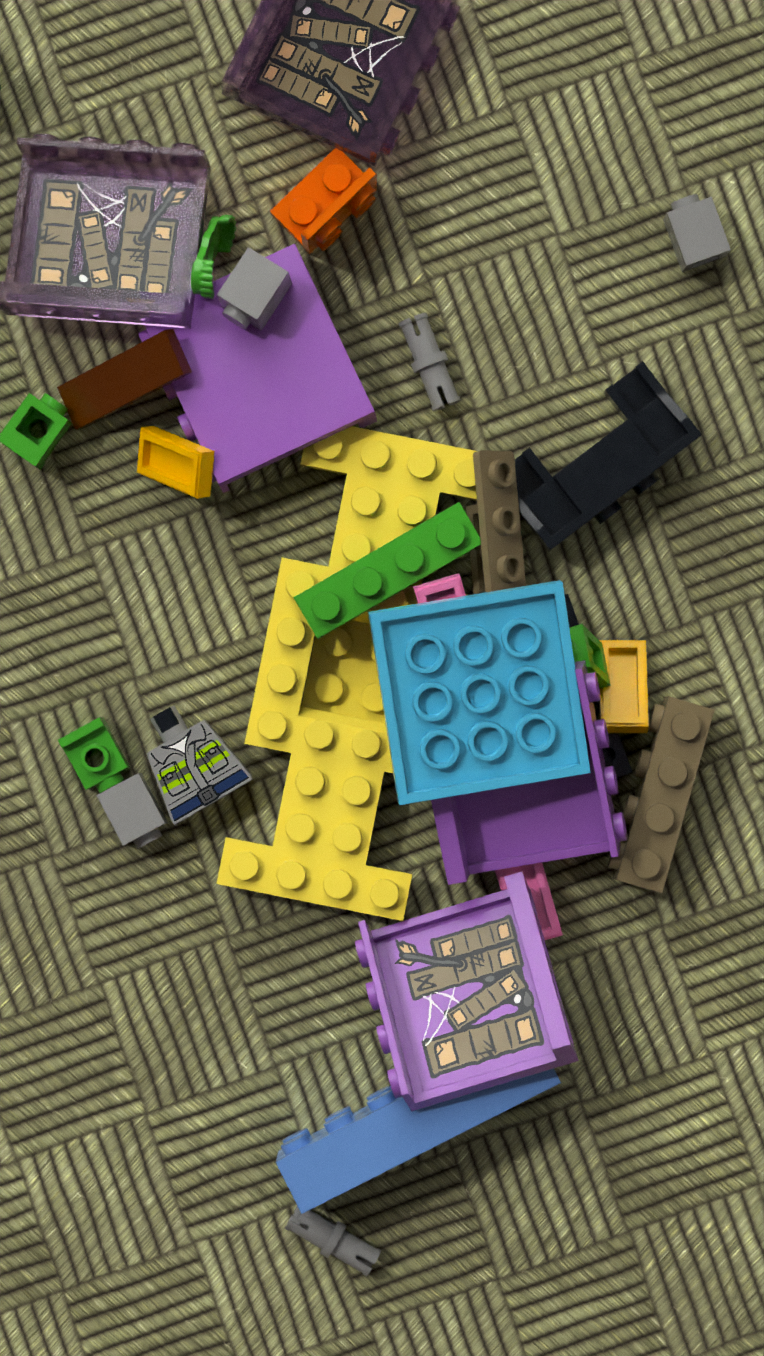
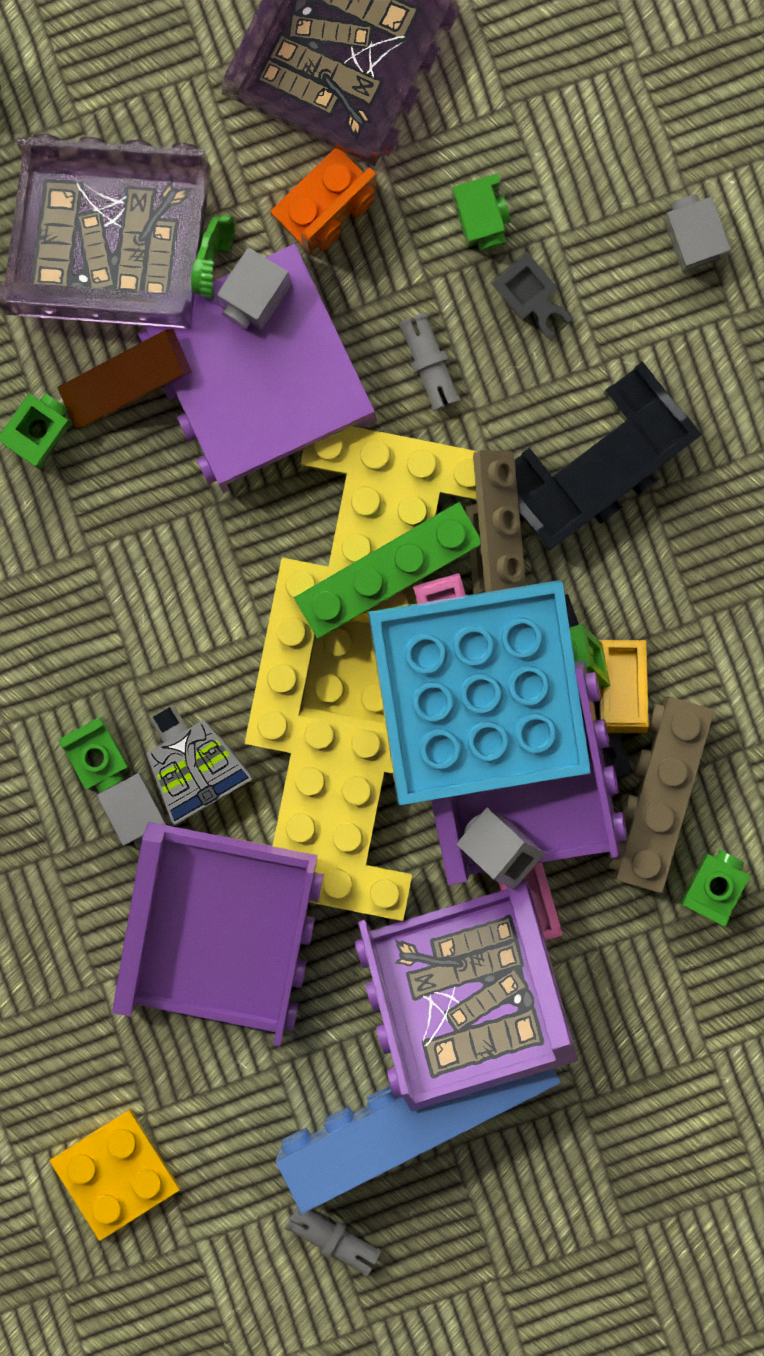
yellow tile [137,426,215,499] -> none
none -> yellow plate [49,1108,180,1241]
none -> medium lavender panel [112,822,324,1046]
none -> bright green brick [451,173,511,251]
none -> light grey brick [456,807,544,890]
none -> dark grey plate [490,252,572,339]
none -> bright green brick [679,850,750,927]

